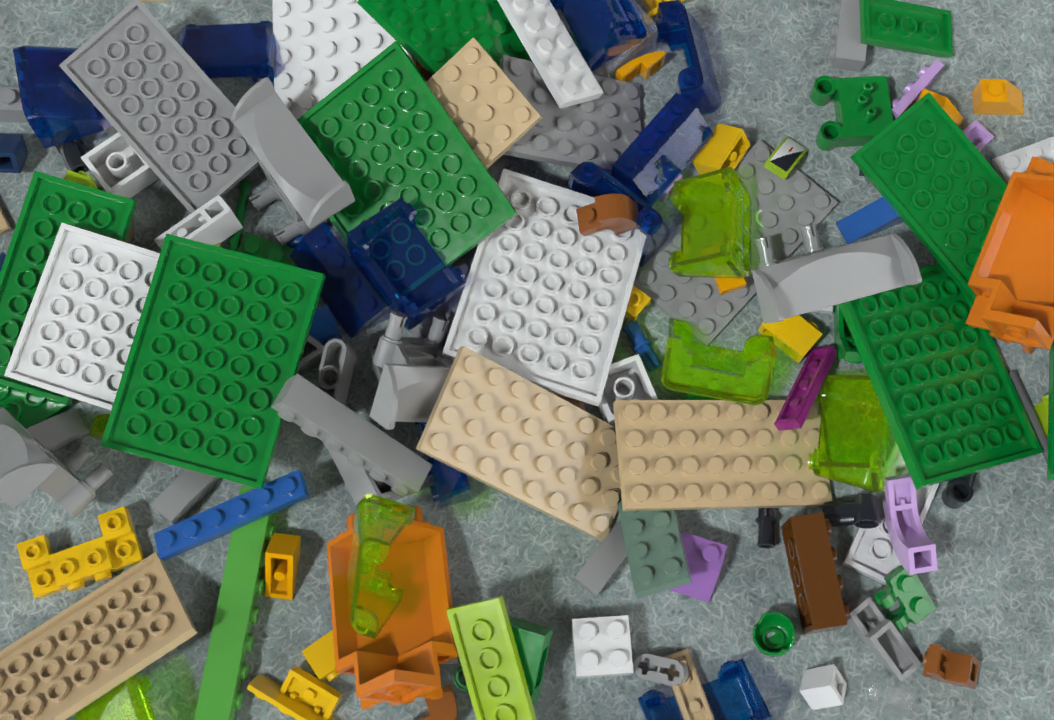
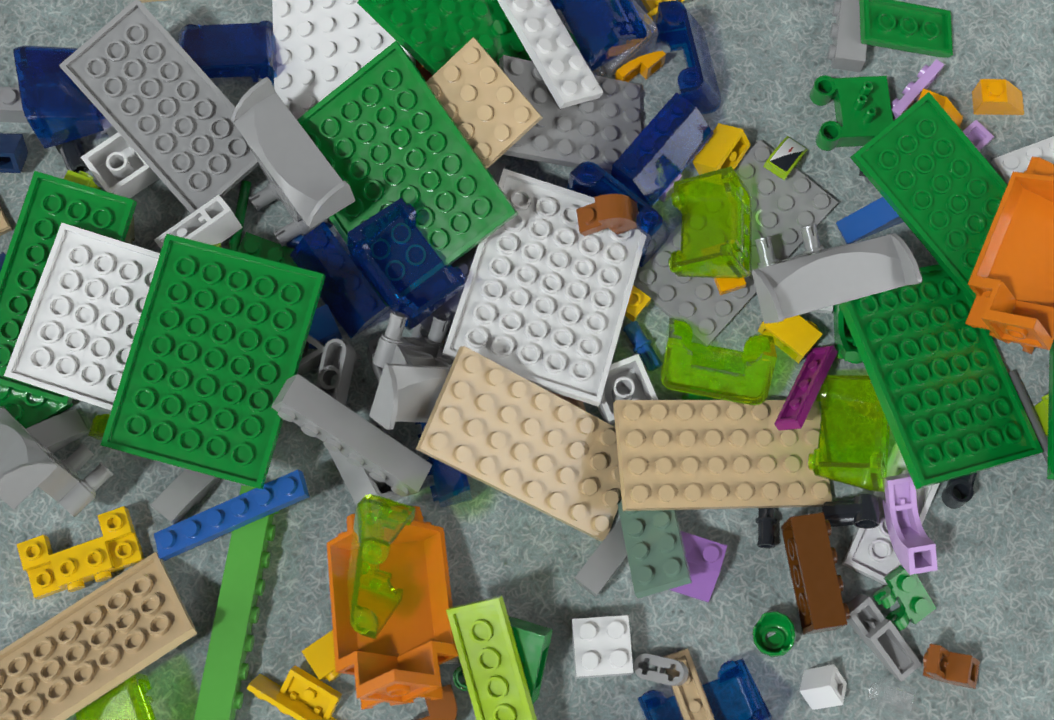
light orange slope [265,533,301,600] -> none

